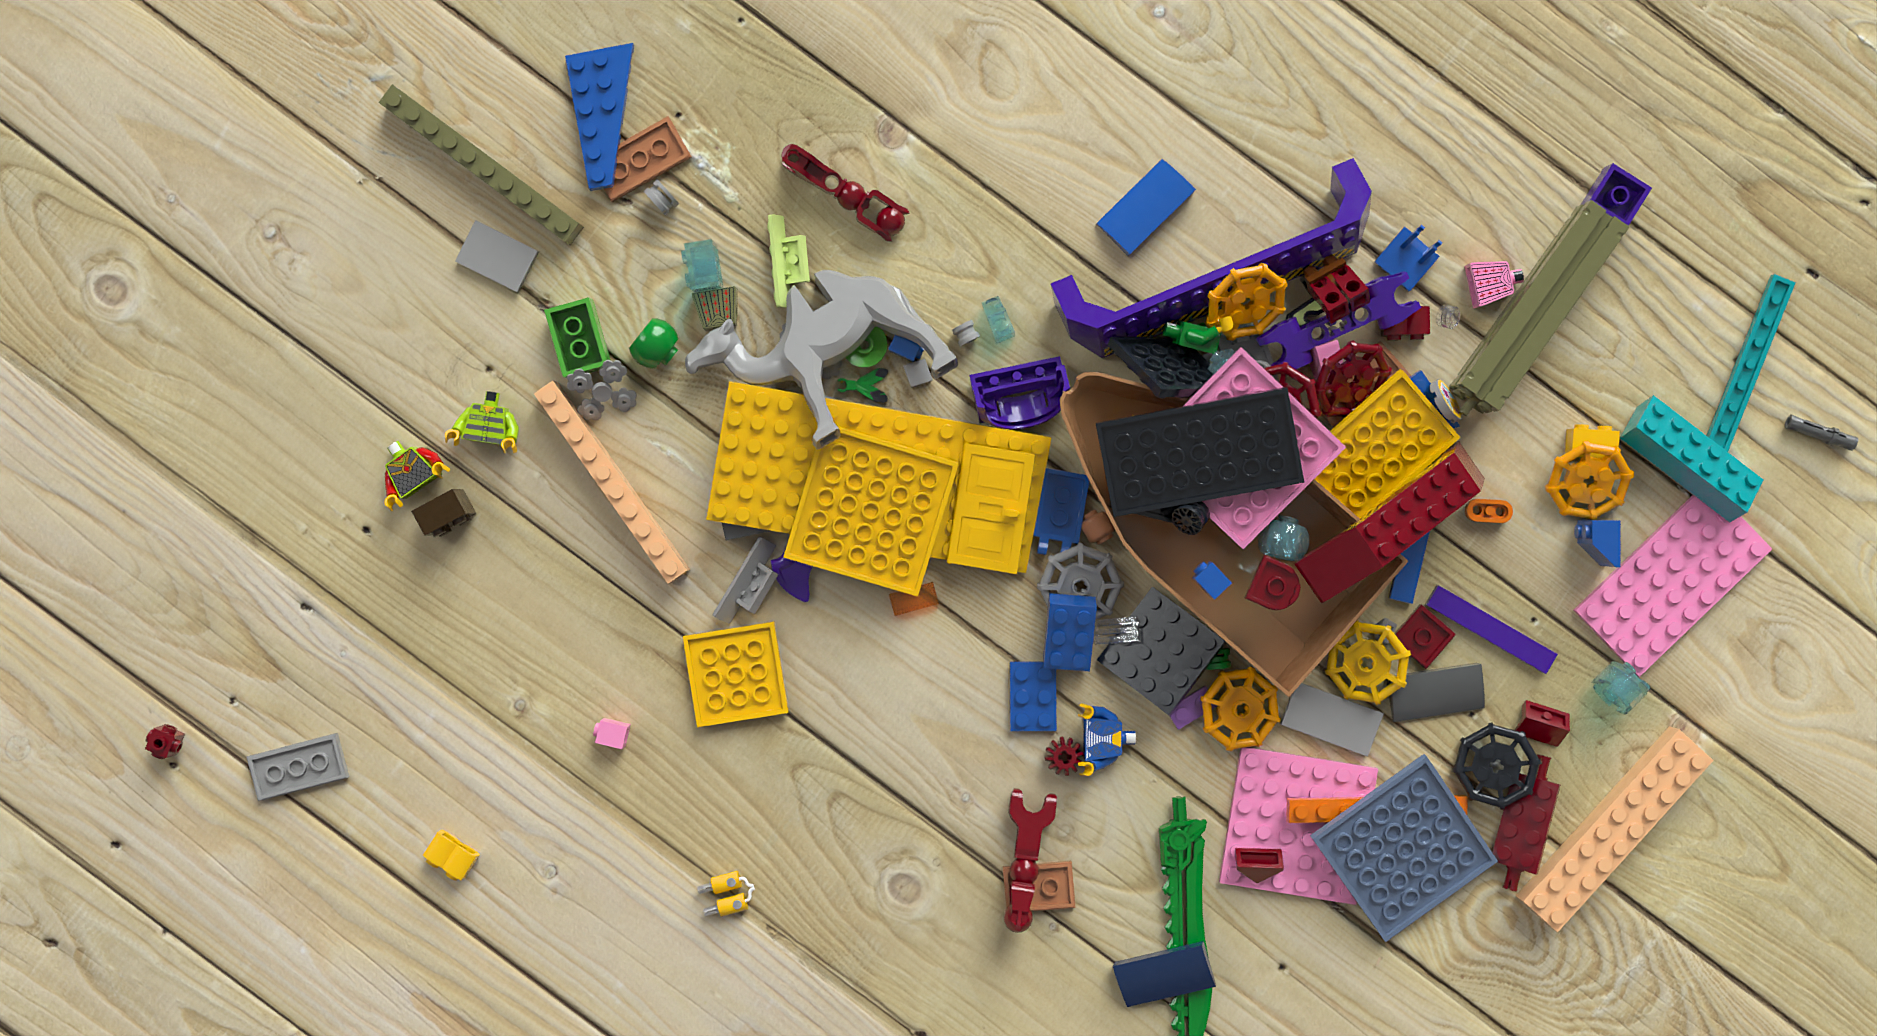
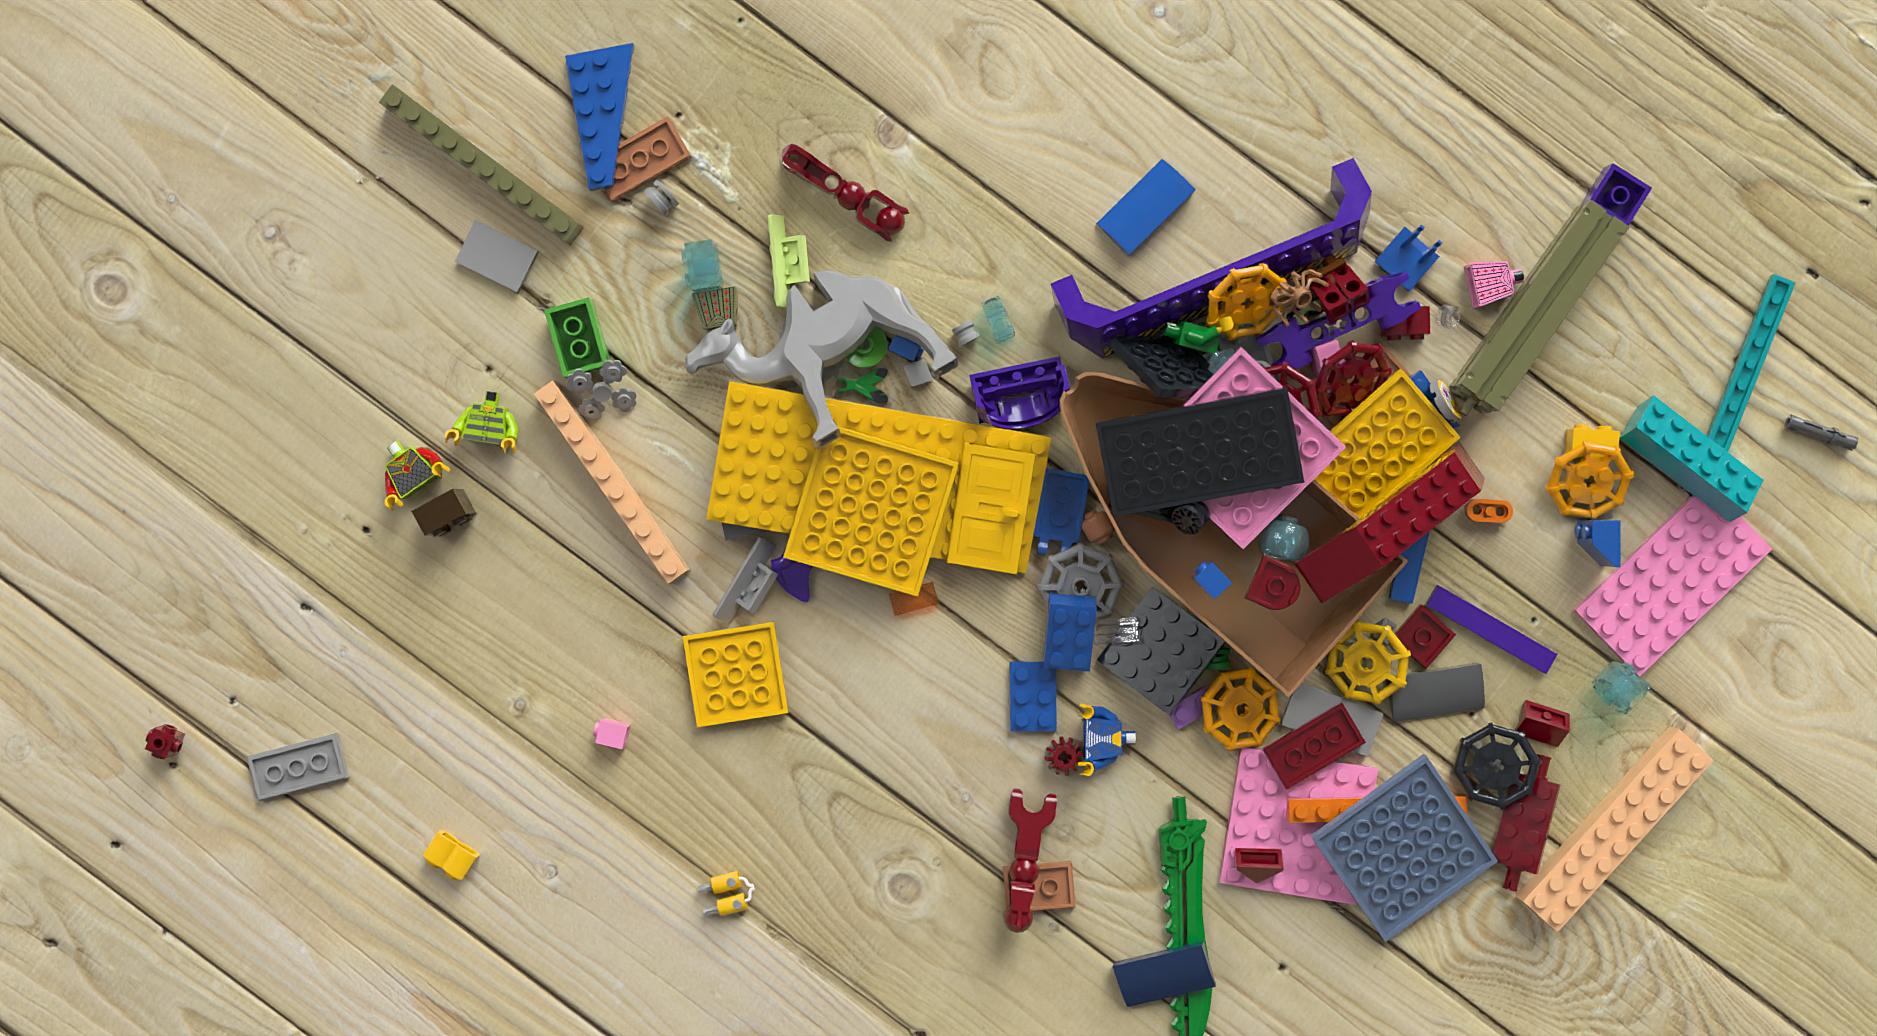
green wheel [629,318,679,369] -> none
none -> dark red tile [1262,702,1366,789]
none -> medium nougat animal [1271,269,1329,326]

